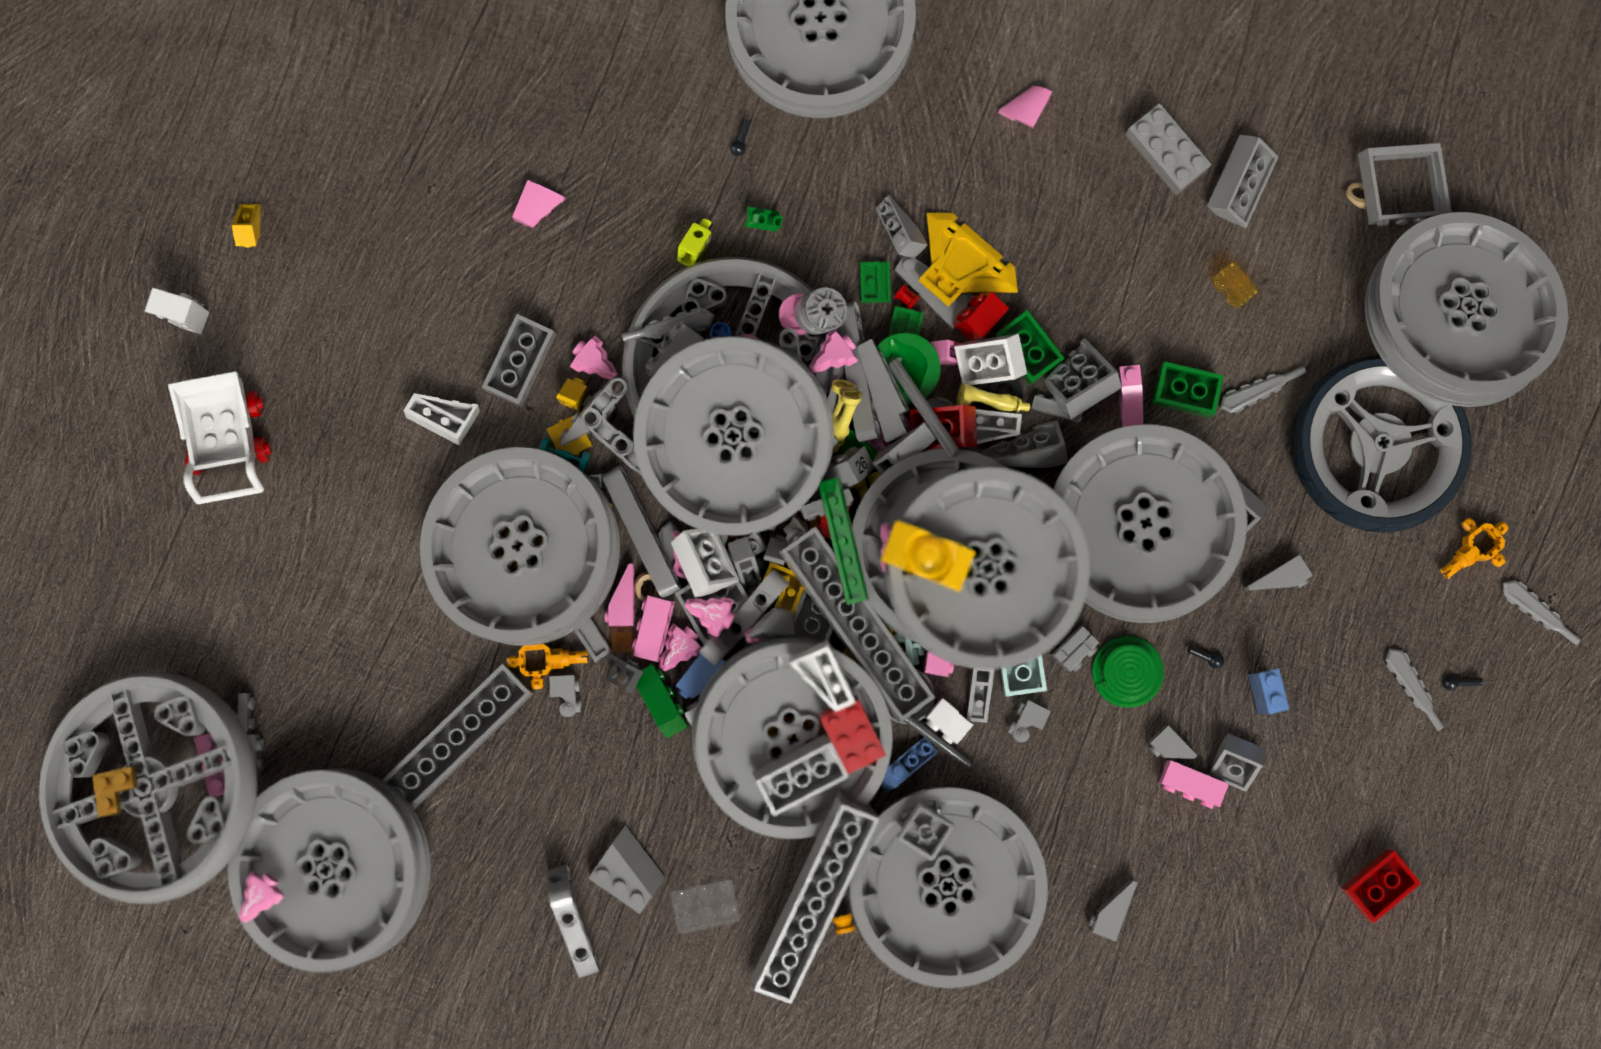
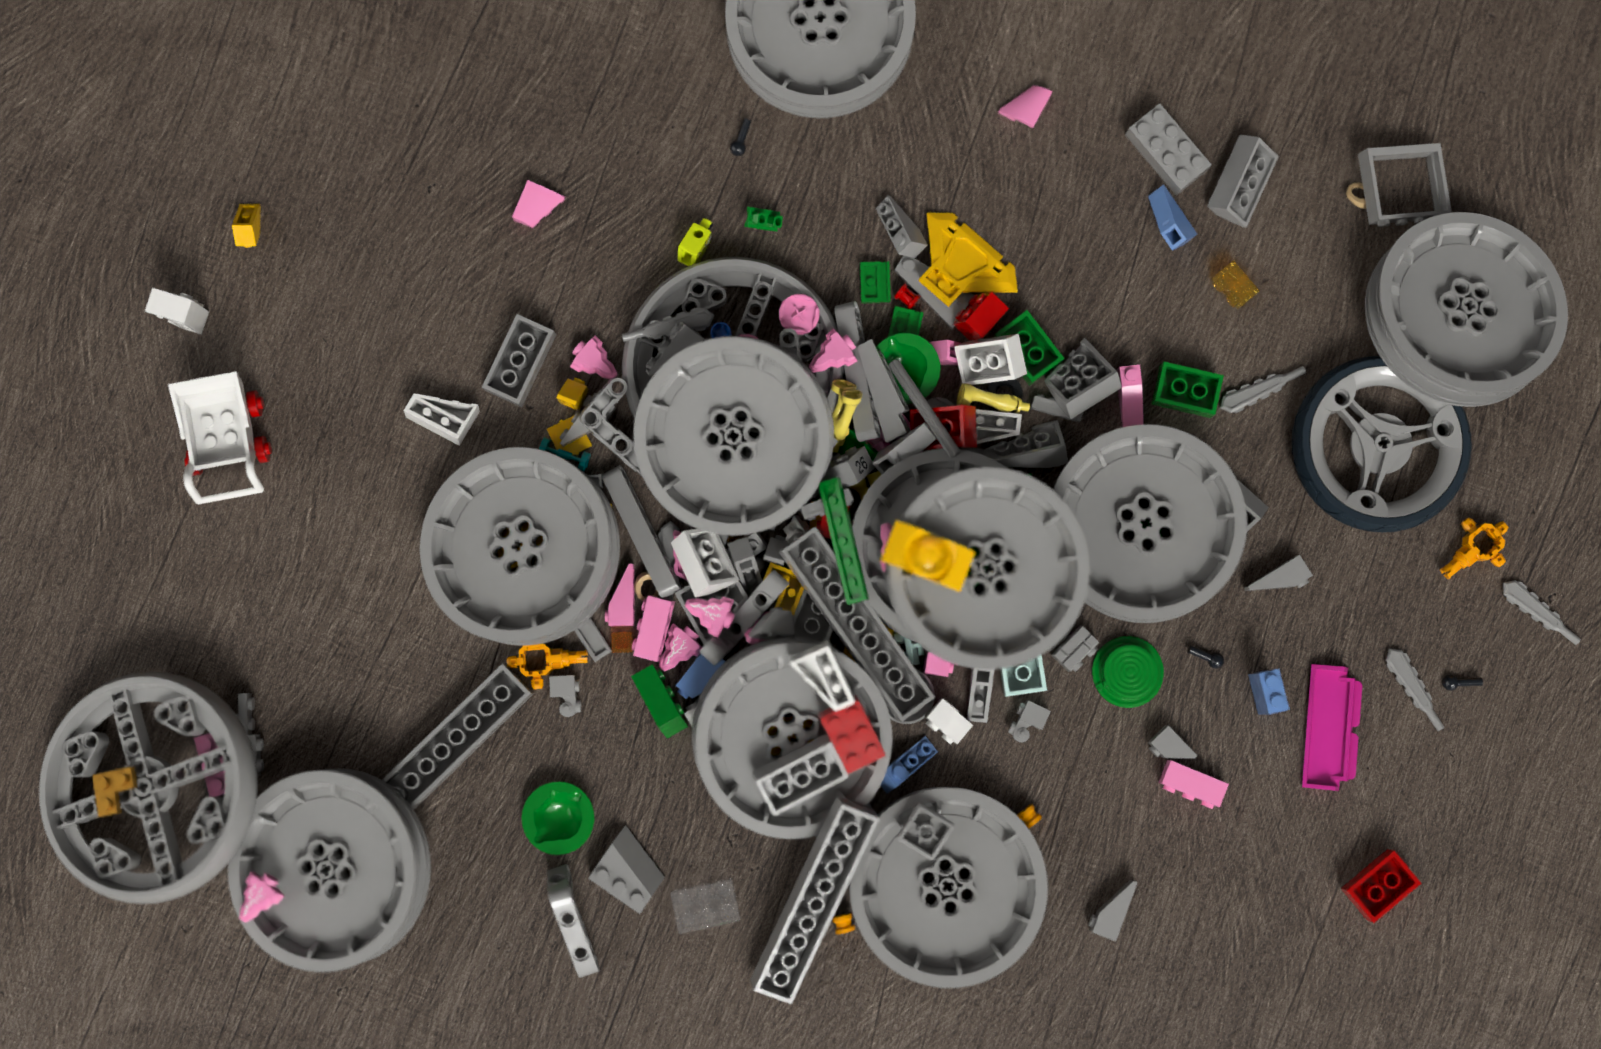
dark grey bracket [607,653,643,694] -> none
light grey wheel [794,287,847,335] -> none
dark grey bar [904,716,972,768] -> none
light grey slope [1208,733,1266,792] -> none
none -> green piece [522,782,595,855]
none -> light orange wheel [1017,804,1042,829]
none -> medium blue slope [1148,185,1197,250]
none -> dark pink slope [1302,664,1363,791]

